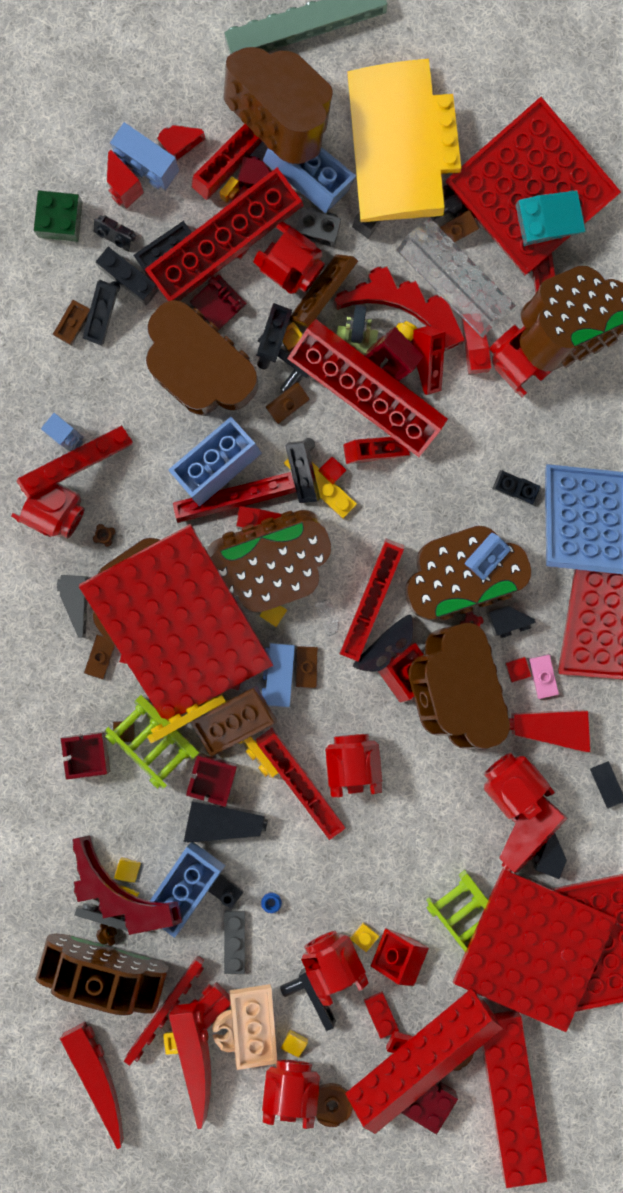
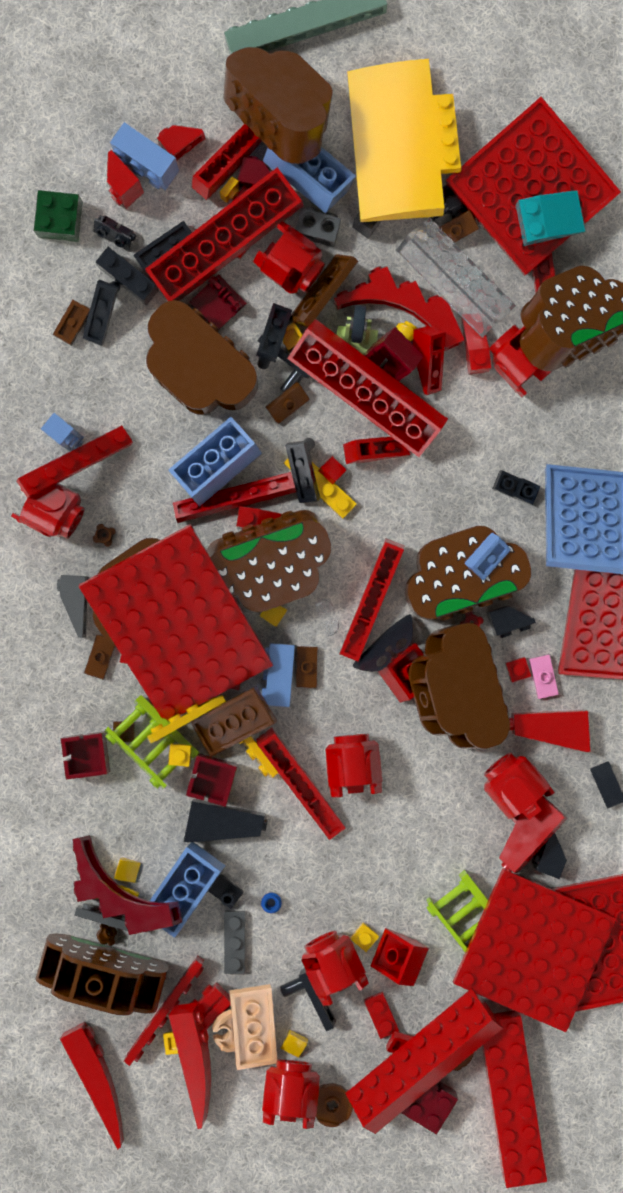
none -> yellow plate [168,743,192,767]

